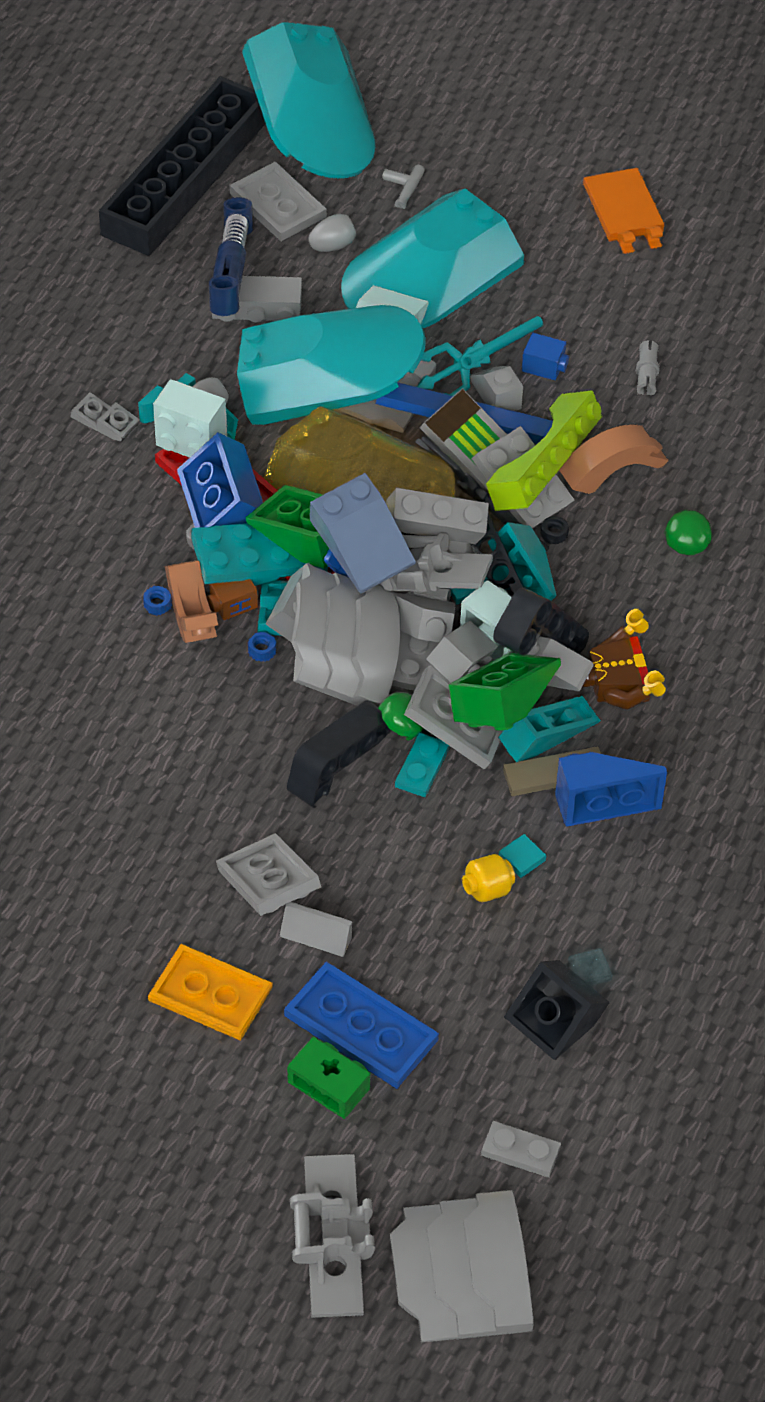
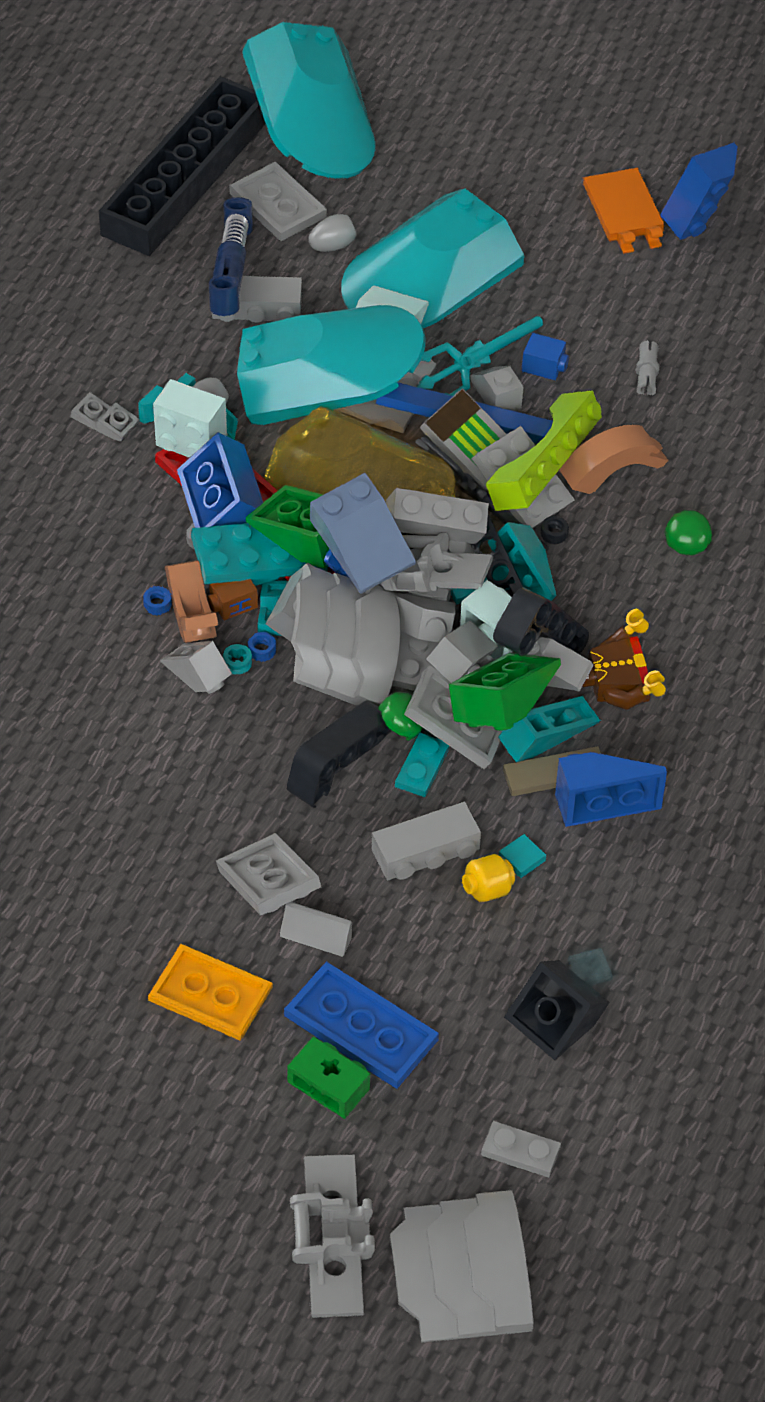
light grey piece [382,165,425,209] -> none
none -> light grey slope [160,641,232,694]
none -> teal bush [223,644,252,674]
none -> light grey brick [372,801,481,881]
none -> blue slope [660,143,738,240]

